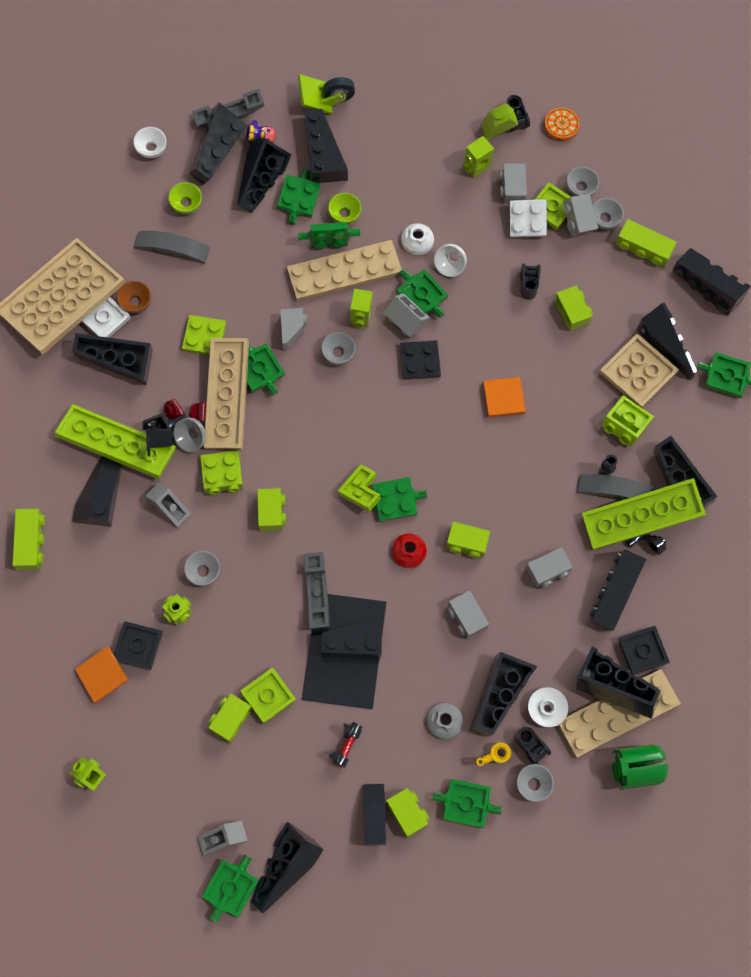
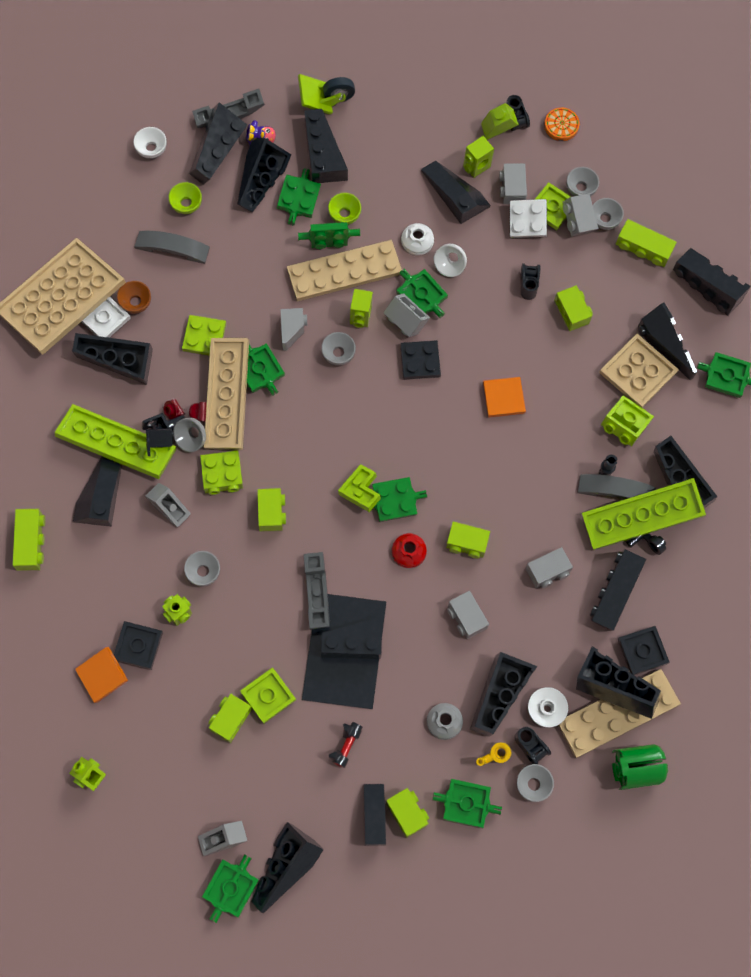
none -> black wedge [421,161,491,224]

